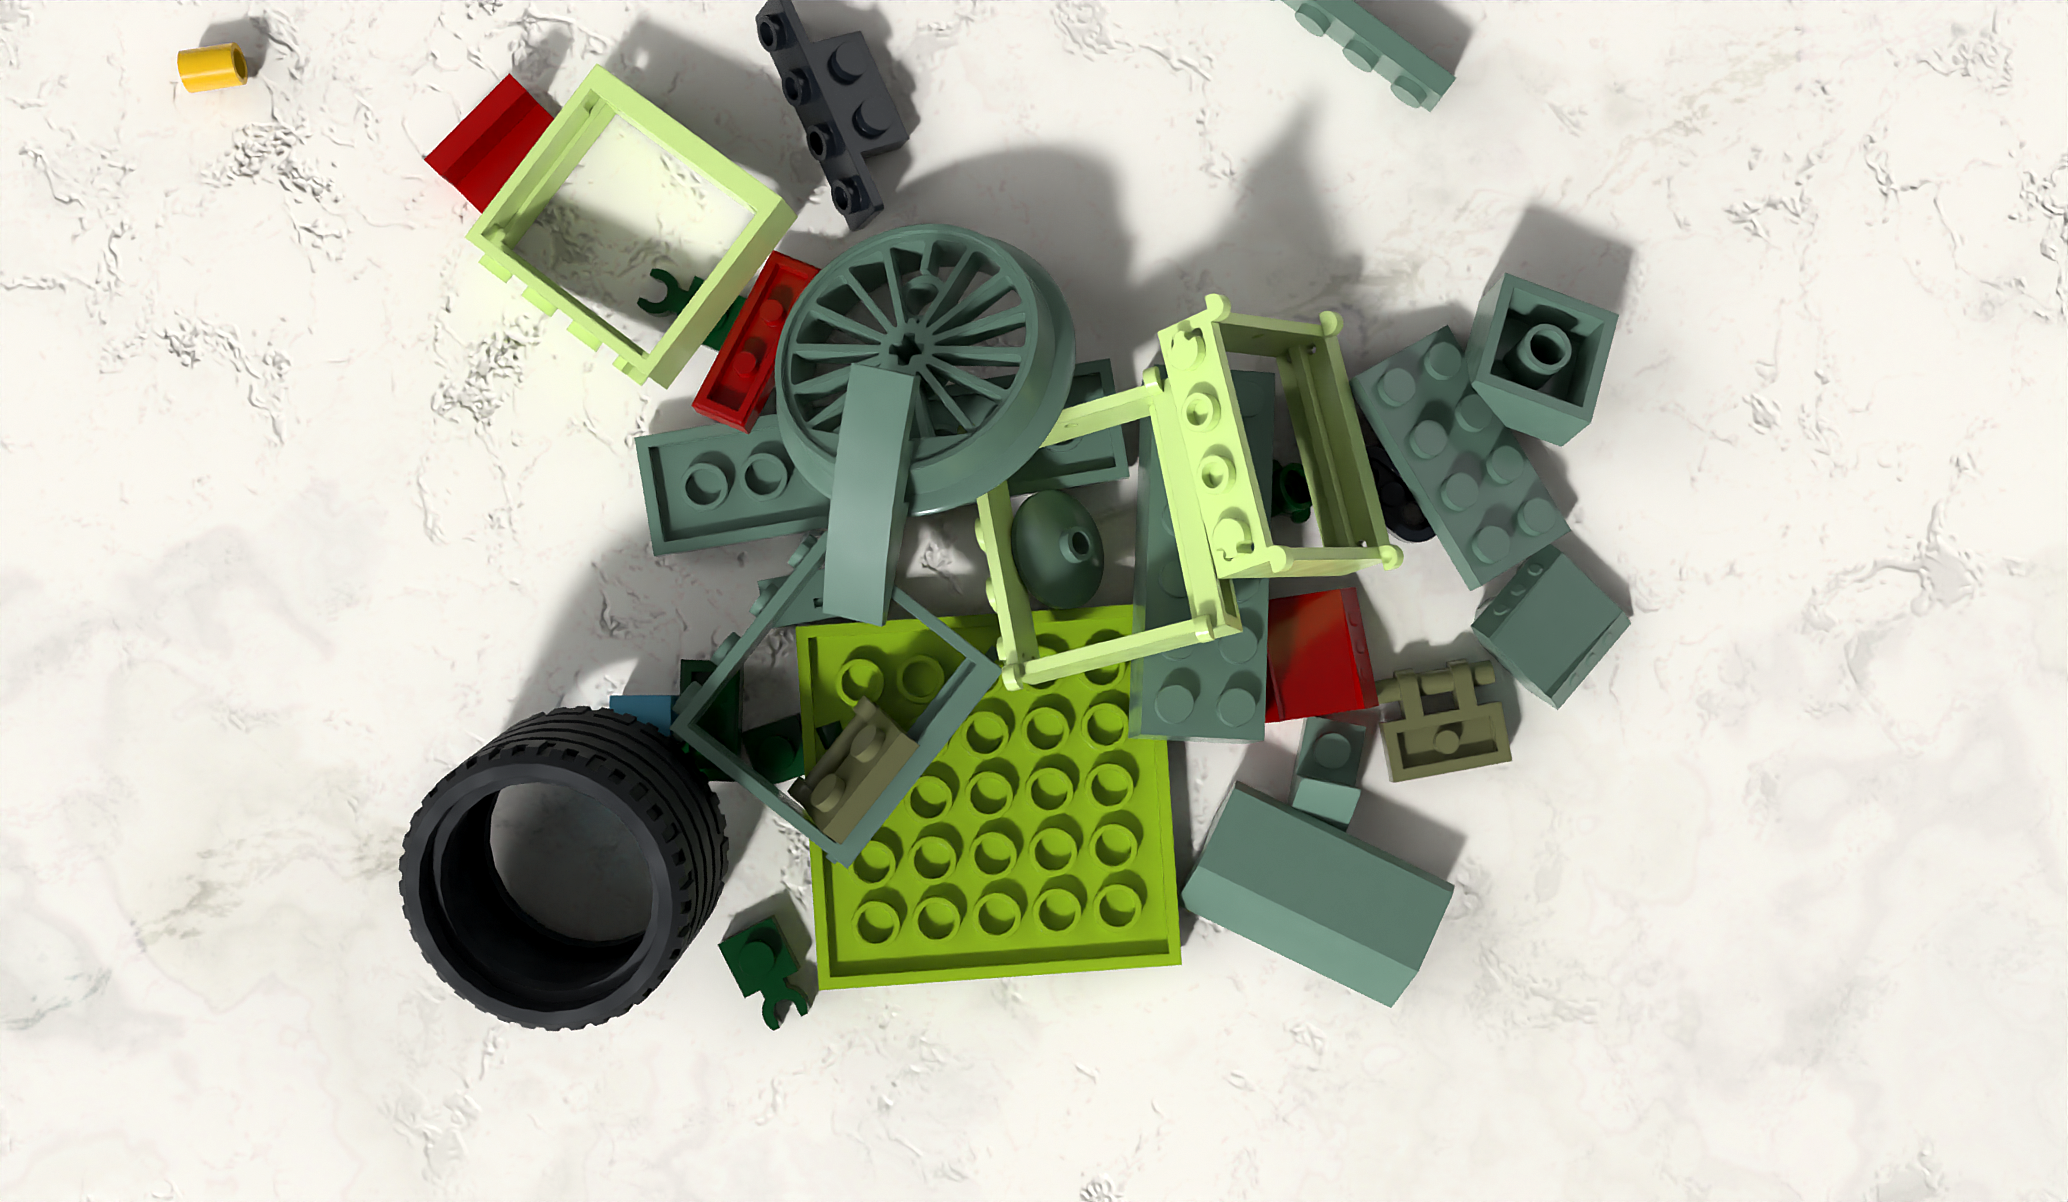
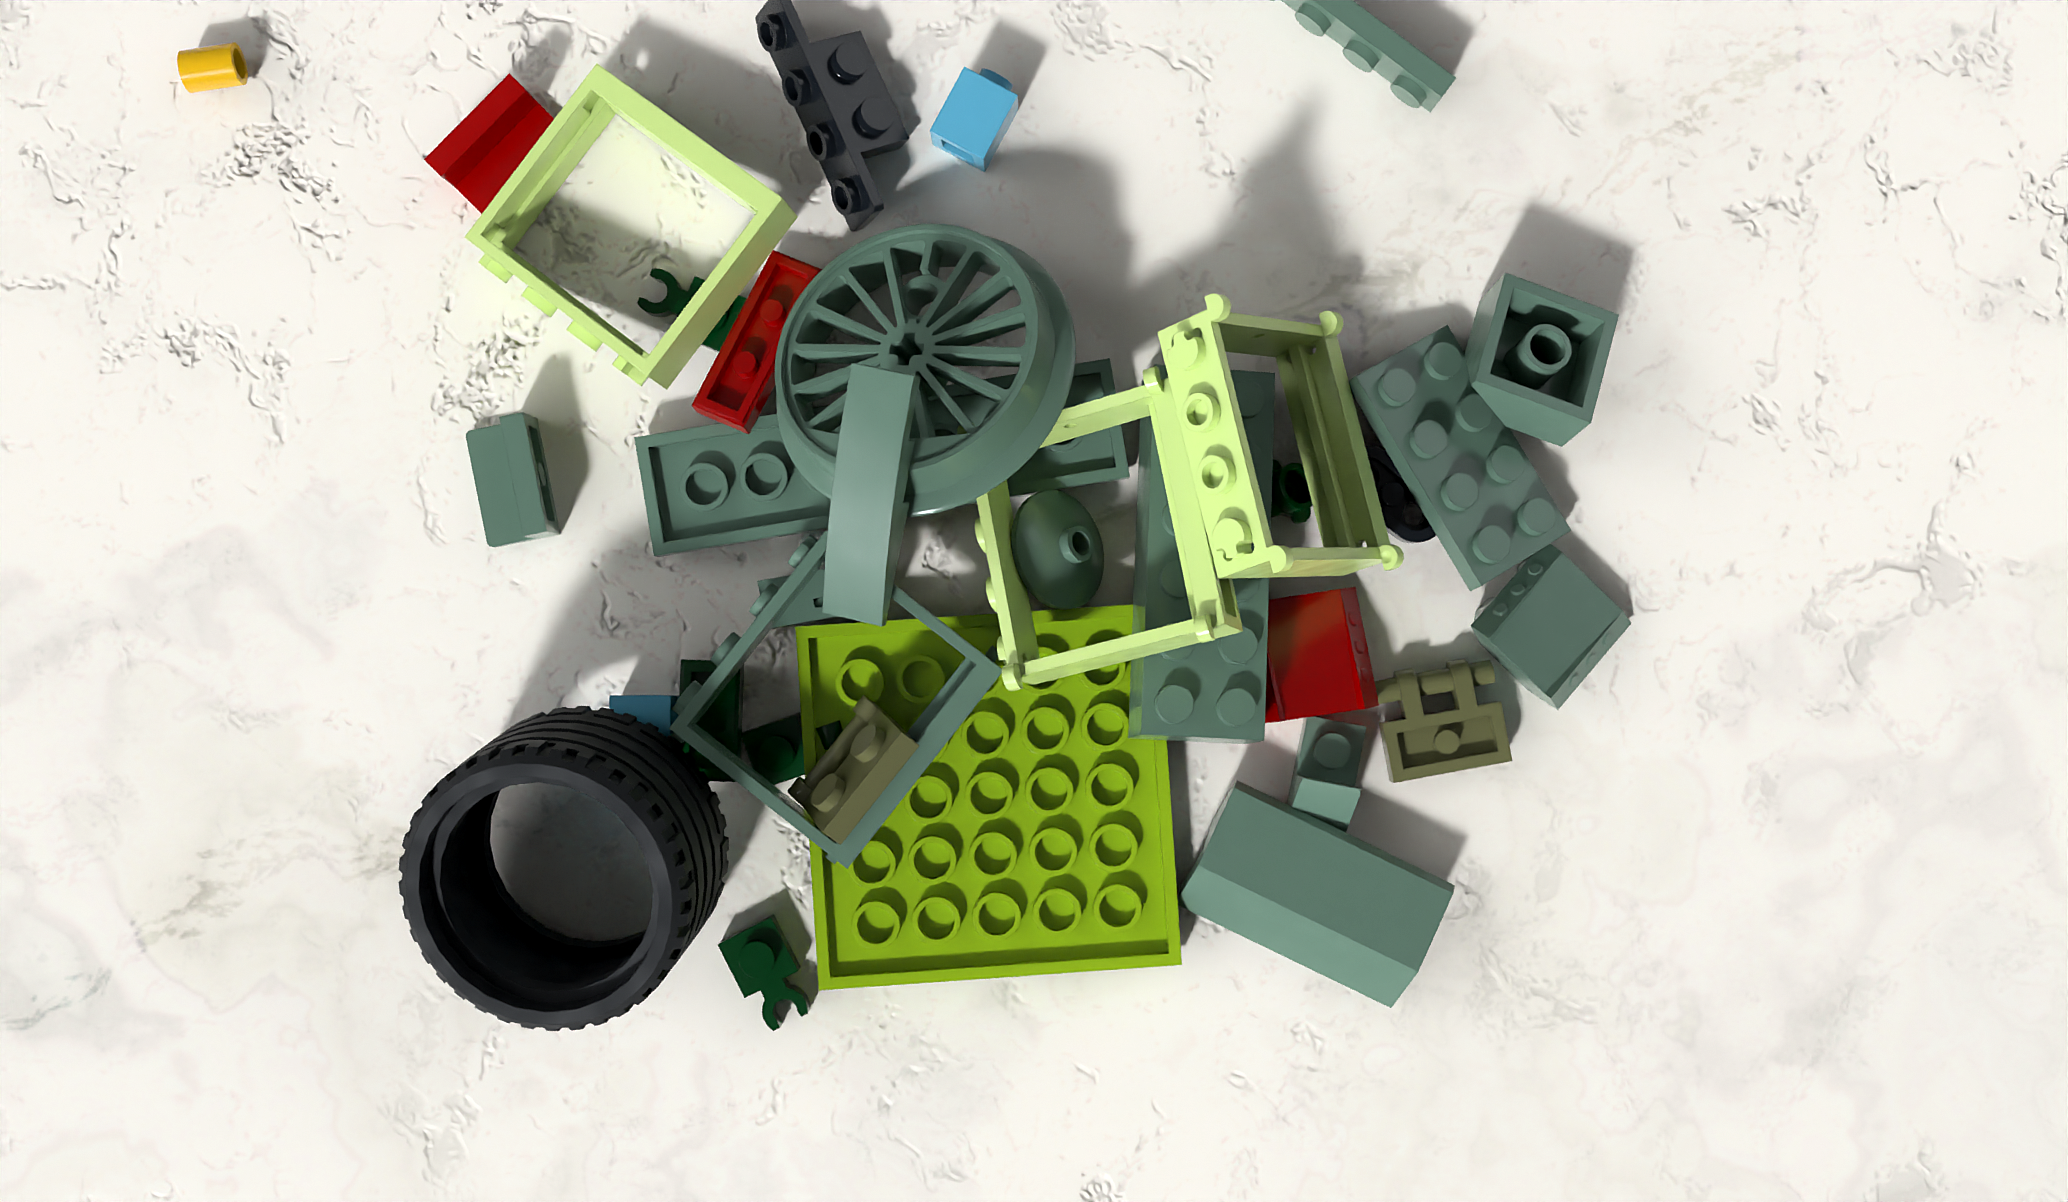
none -> sand green panel [466,412,561,547]
none -> medium azure brick [930,67,1018,173]

